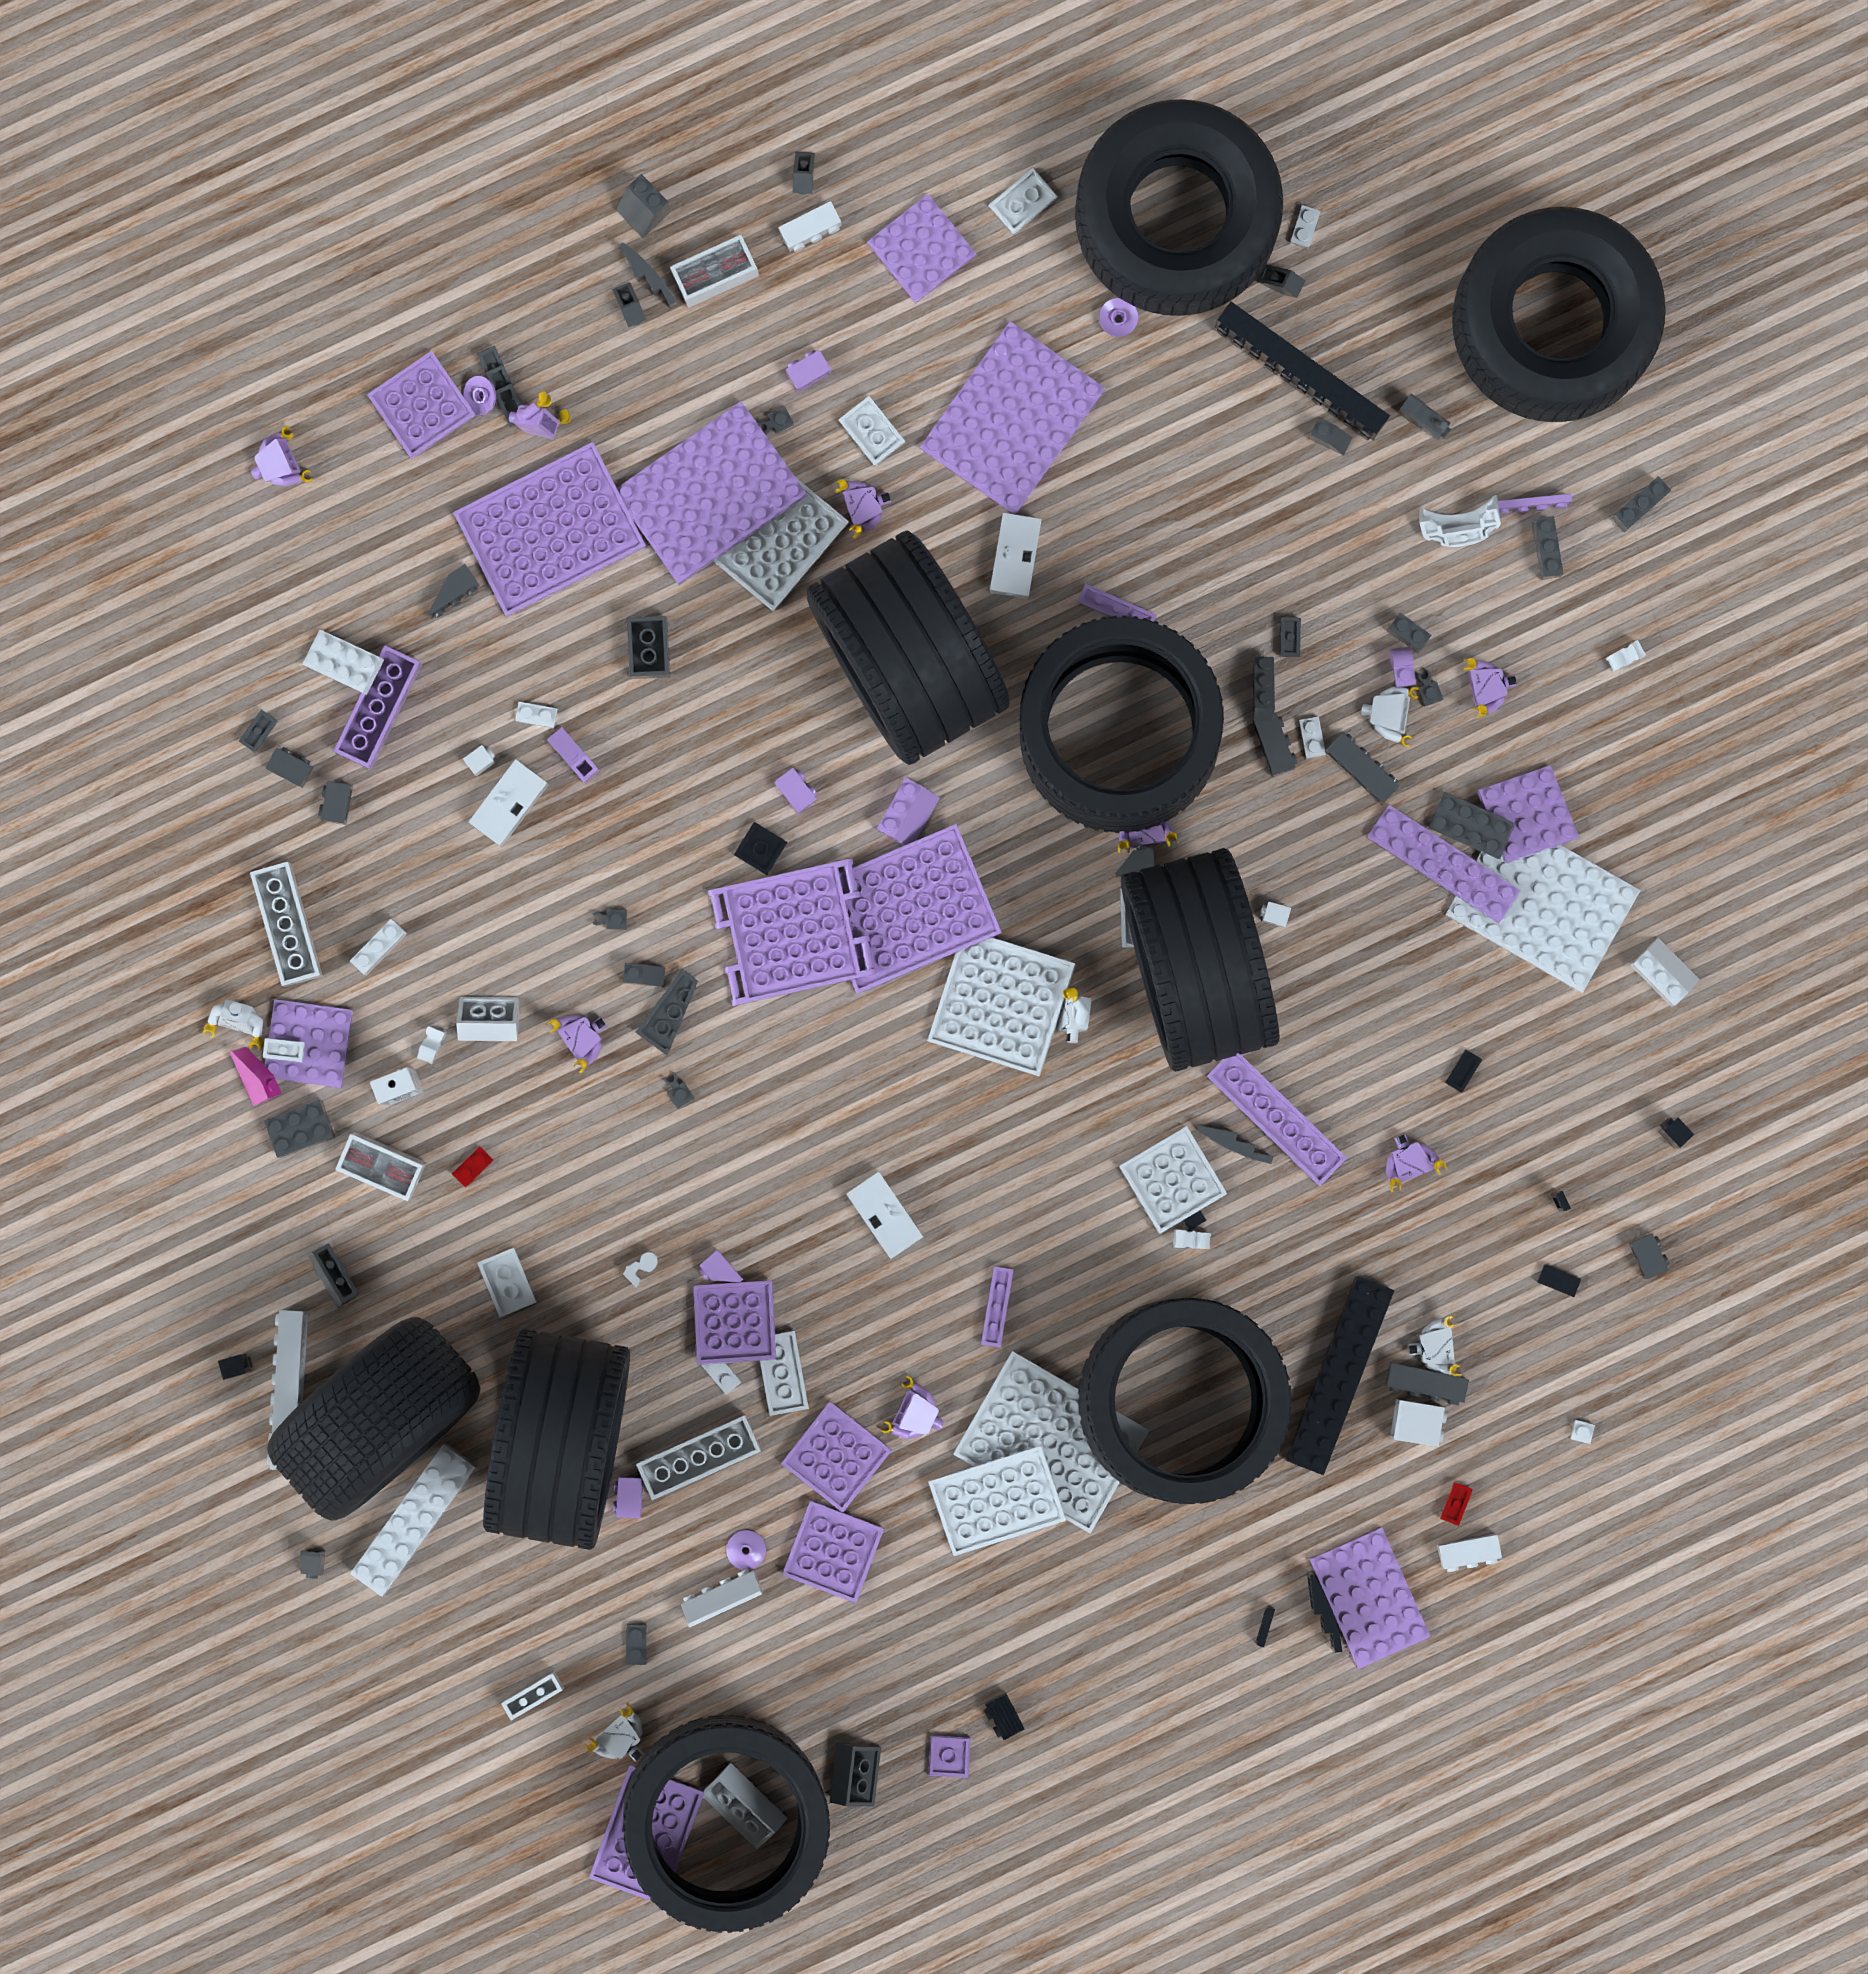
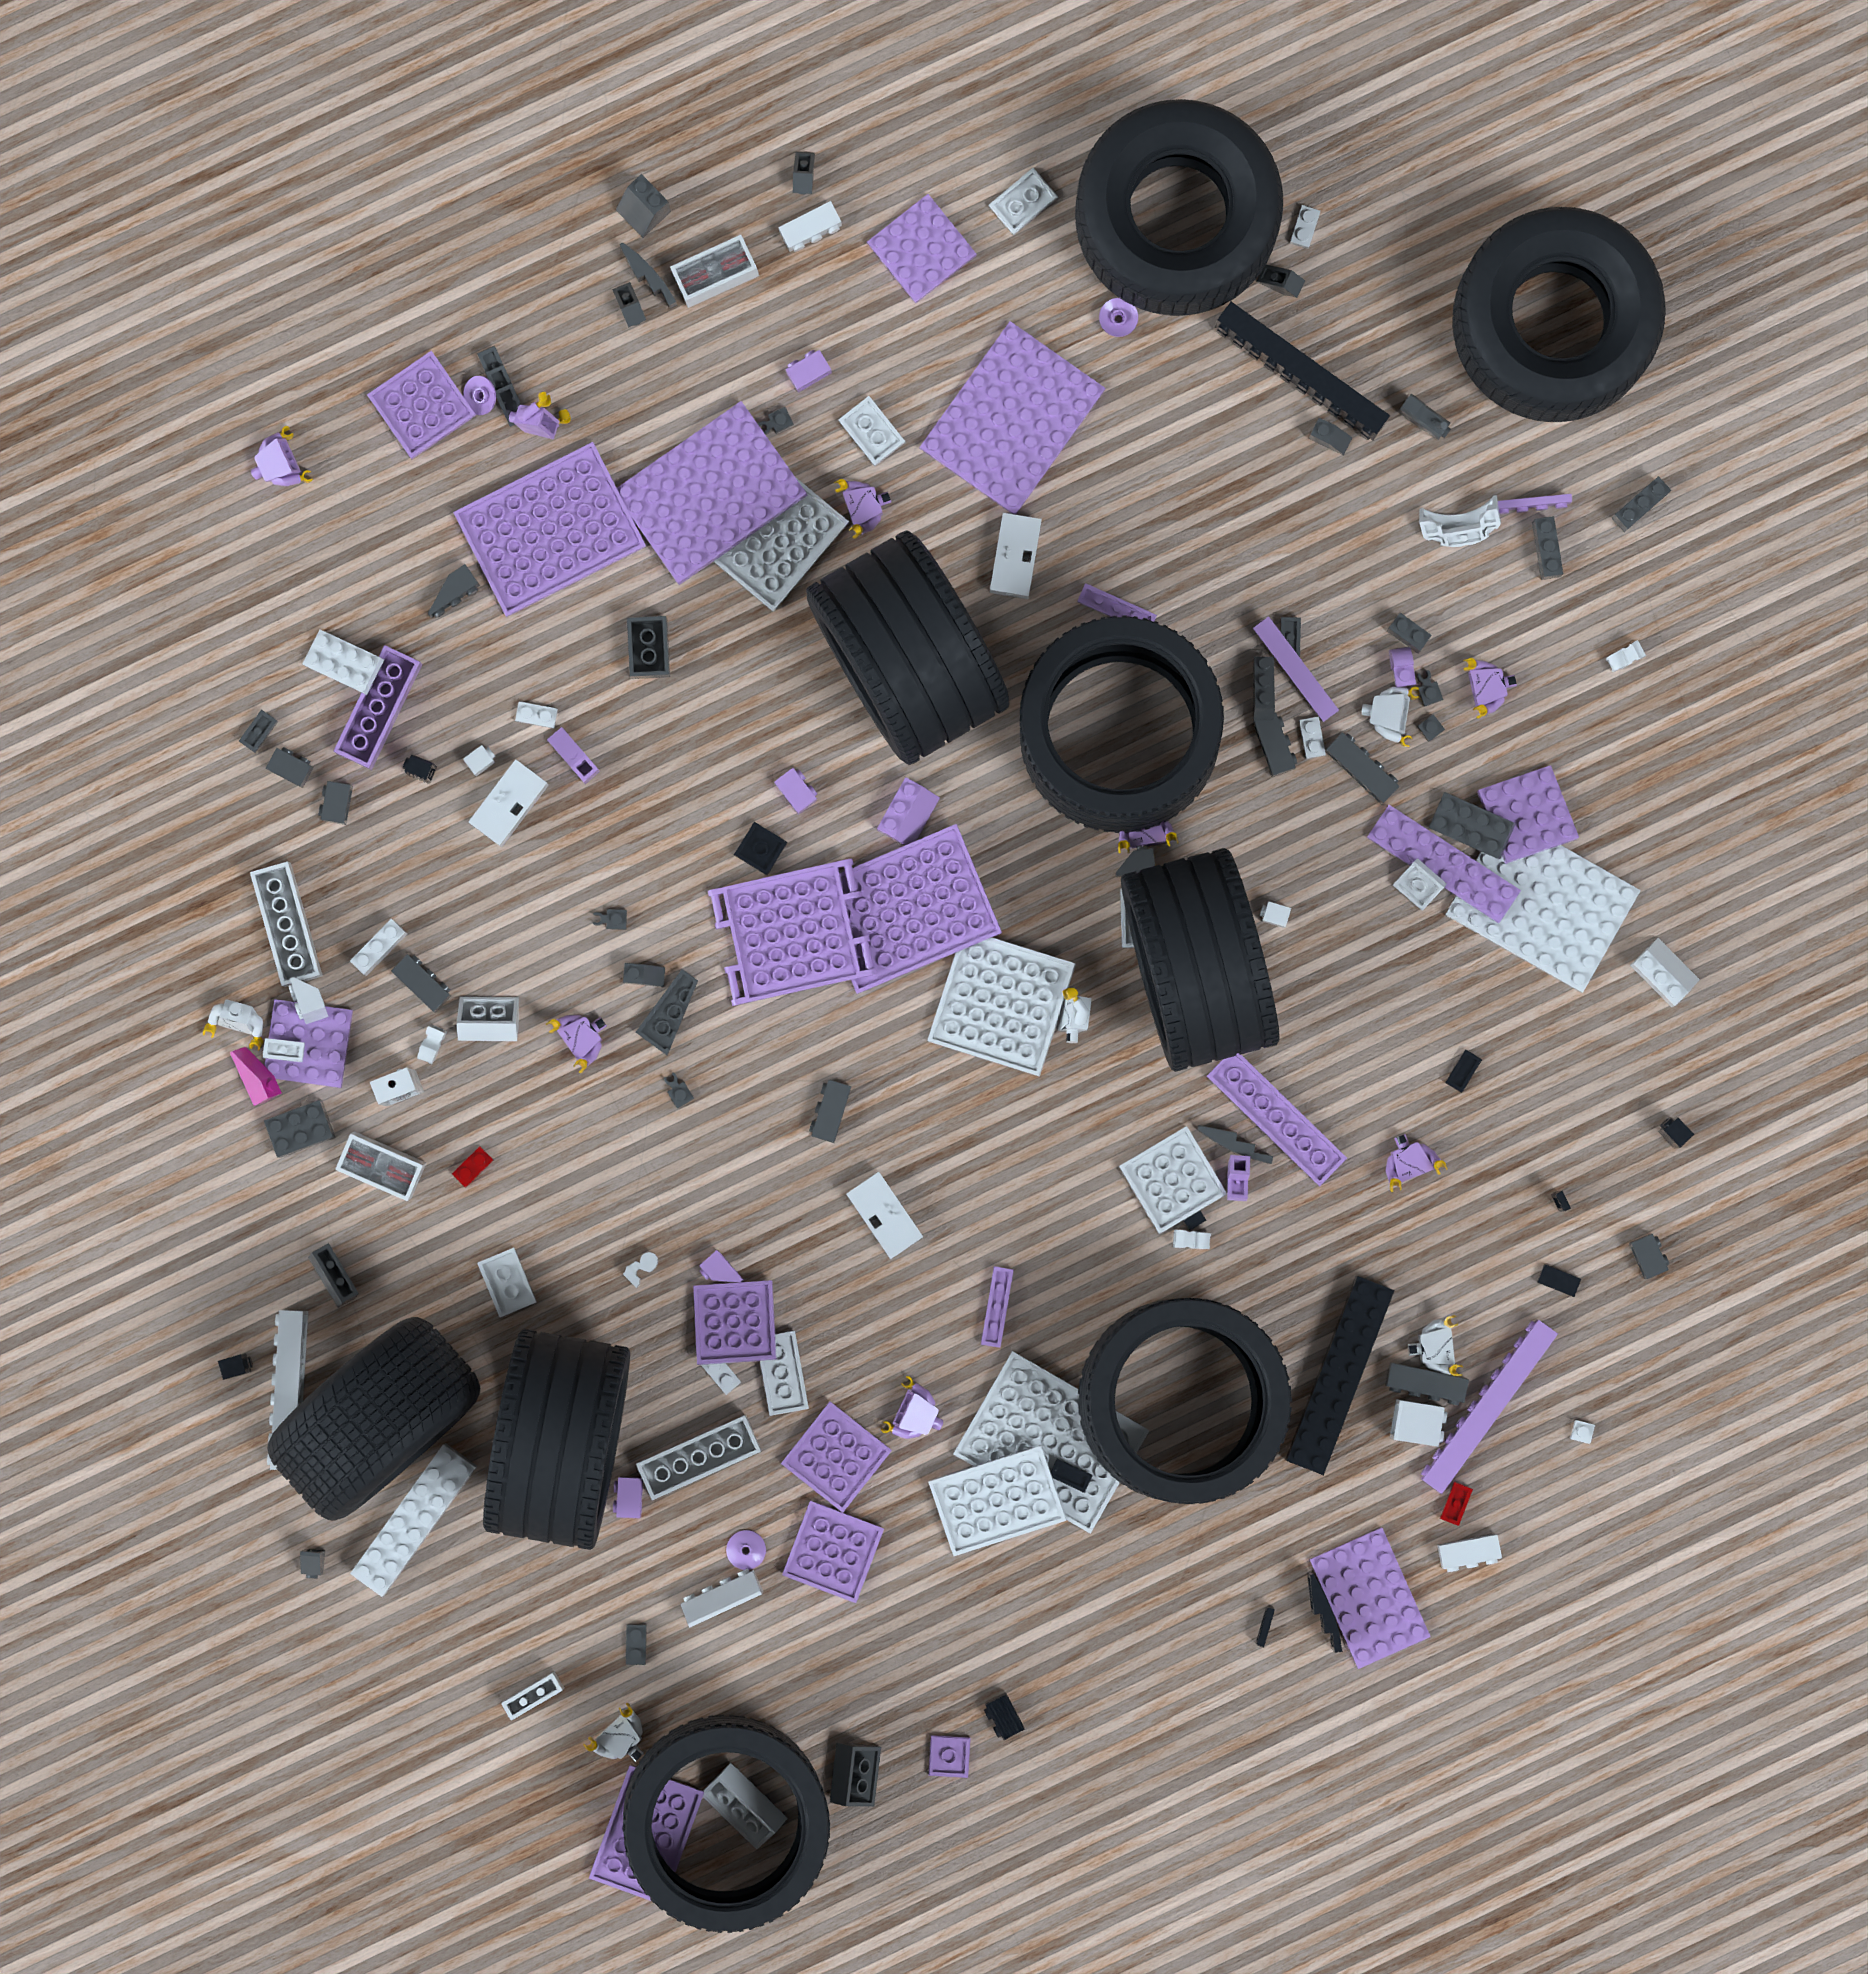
none -> white slope [288,977,328,1024]
none -> dark grey brick [391,954,451,1013]
none -> black brick [403,754,437,784]
none -> dark grey brick [809,1080,851,1143]
none -> black tile [1051,1458,1093,1493]
none -> lavender brick [1227,1155,1250,1201]
none -> lavender tile [1253,616,1339,722]
none -> white plate [1393,858,1447,911]
none -> dark grey plate [1417,714,1445,742]
none -> lavender brick [1421,1319,1558,1494]

